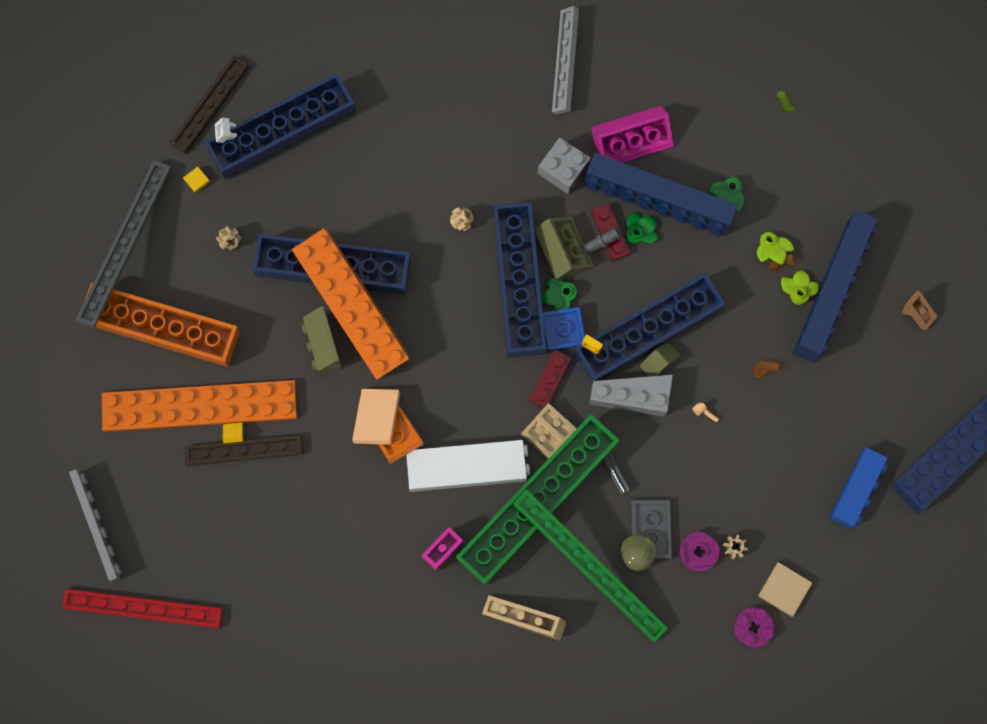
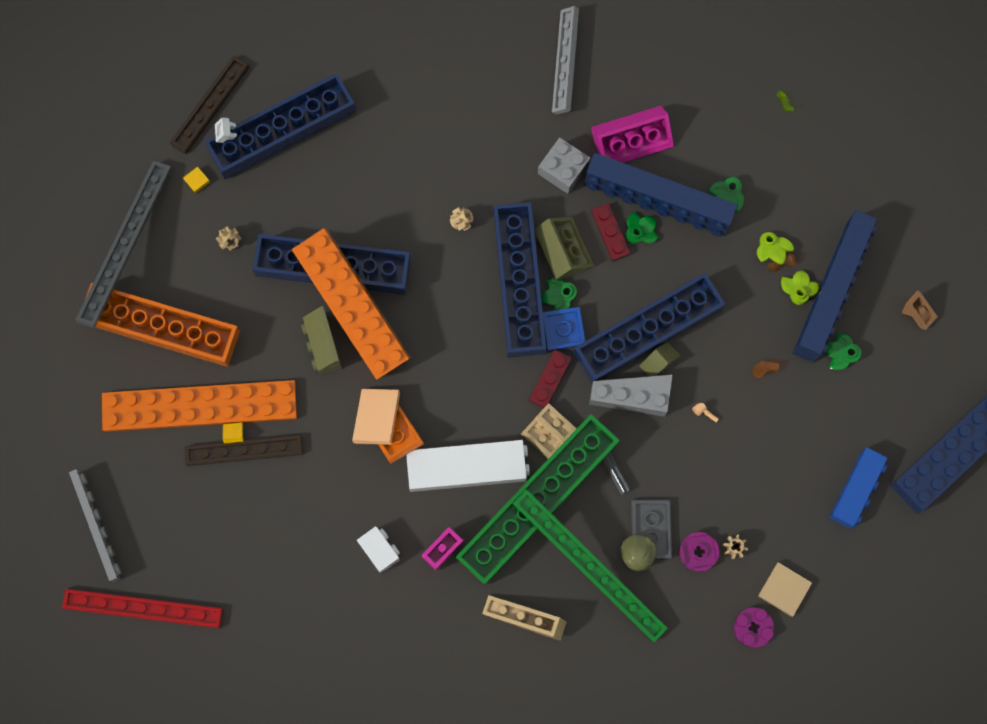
yellow tile [582,334,603,354] -> none
dark grey pin [583,227,621,255] -> none
none -> white brick [357,526,400,574]
none -> green plate [825,334,862,370]

